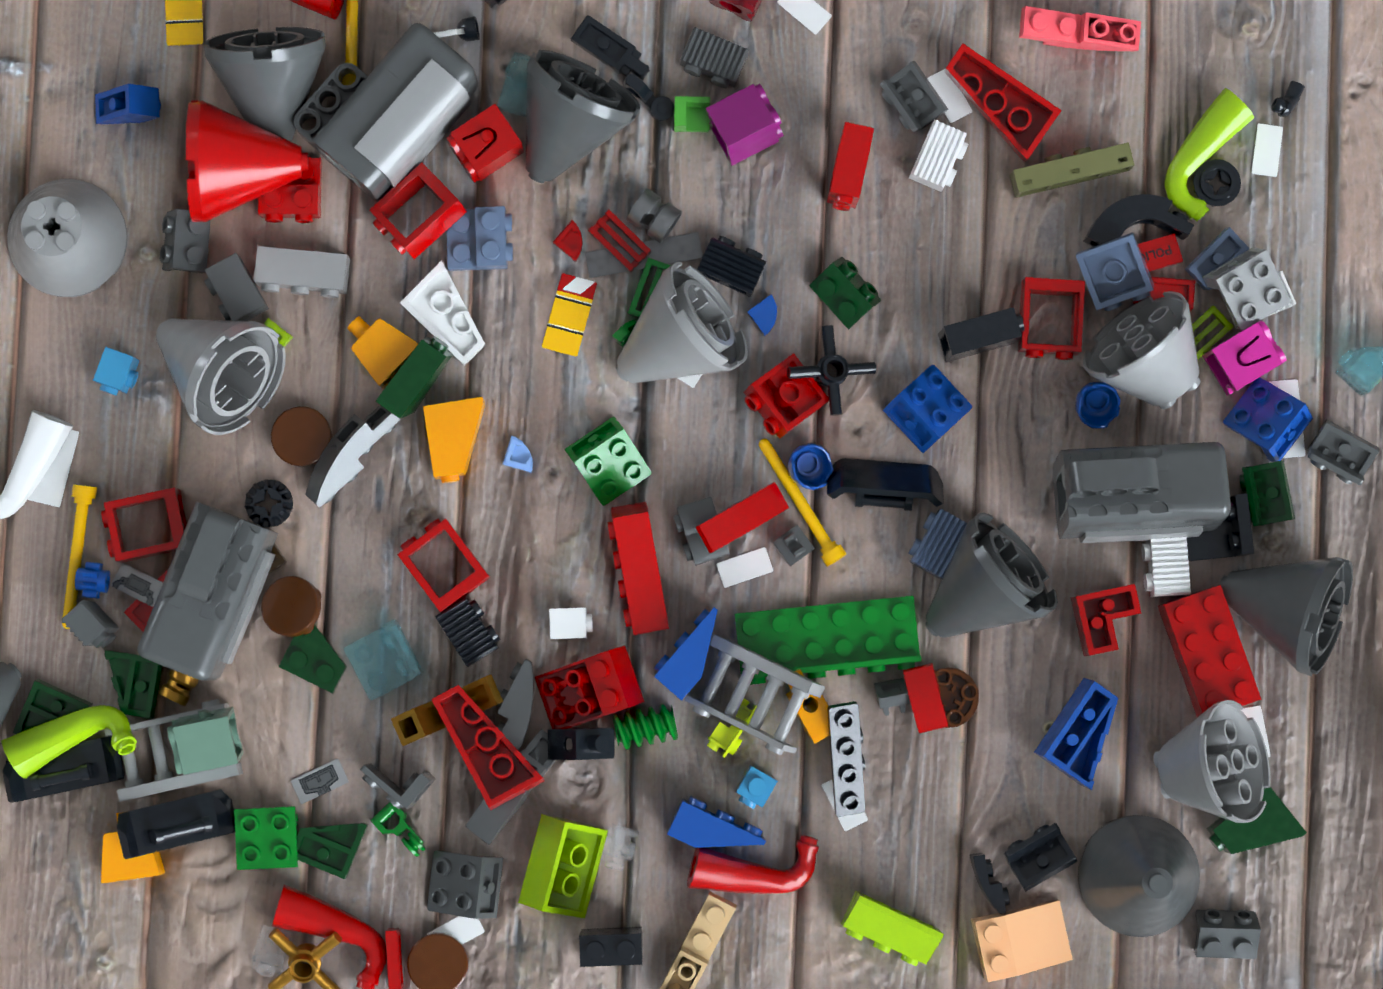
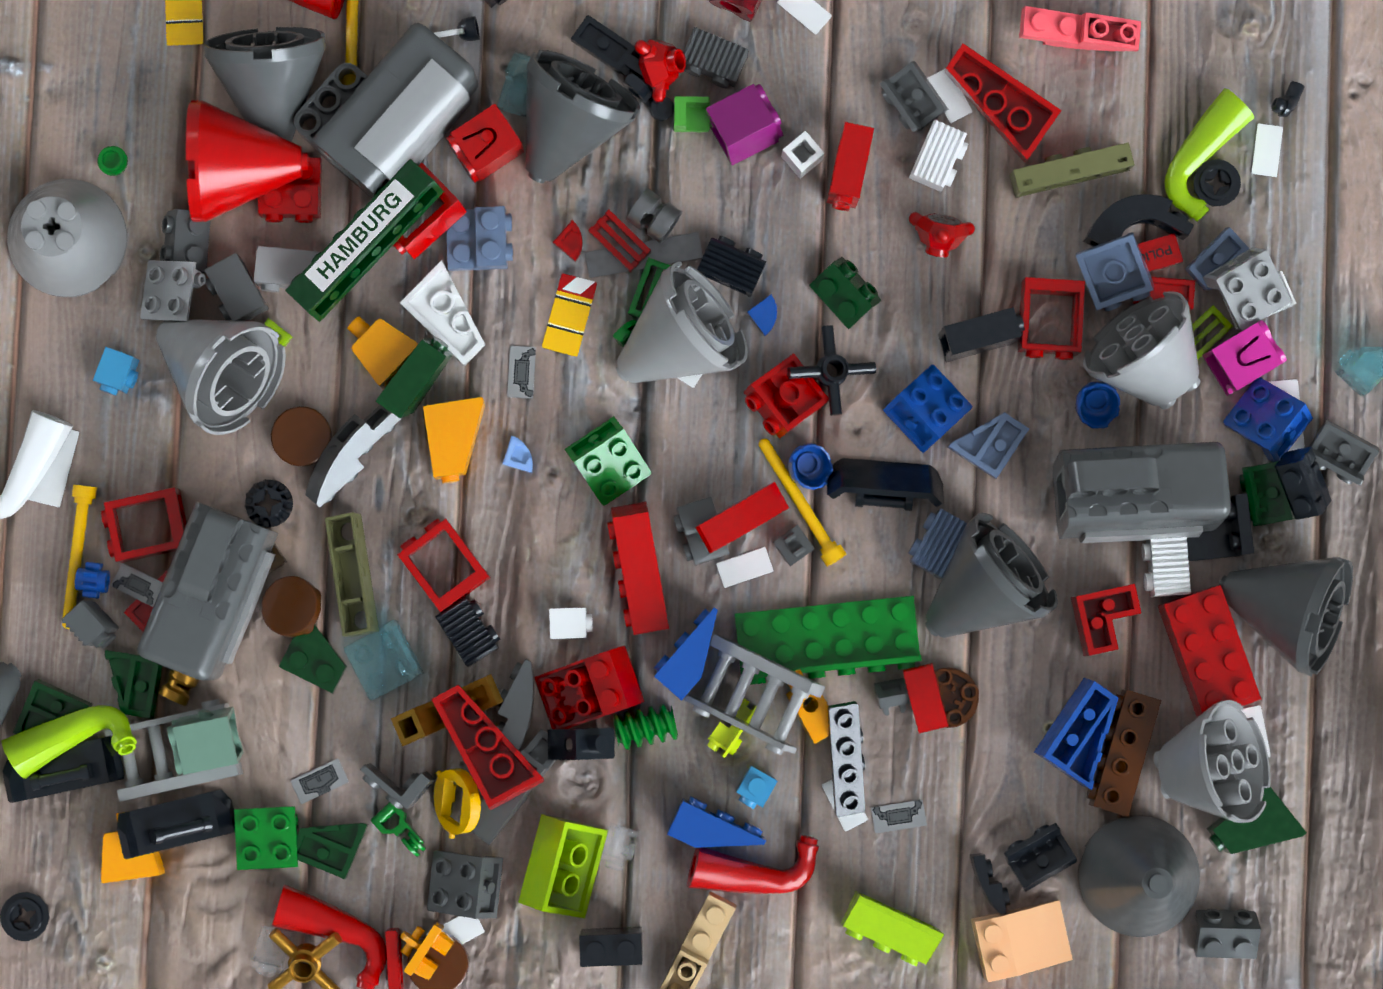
blue slope [95,83,161,125] -> none
none -> black gear [0,892,50,941]
none -> green plate [97,146,128,176]
none -> light grey hinge [140,260,206,322]
none -> dark green brick [285,159,444,322]
none -> olive piece [325,512,379,637]
none -> light orange hips [400,922,455,980]
none -> yellow piece [433,768,481,839]
none -> sticker [507,346,536,399]
none -> red rock [634,39,686,102]
none -> white brick [781,131,825,179]
none -> sticker [871,800,927,833]
none -> red rock [909,212,975,258]
none -> sand blue wing [947,412,1029,479]
none -> reddish brown brick [1086,690,1162,817]
none -> black brick [1274,447,1332,520]

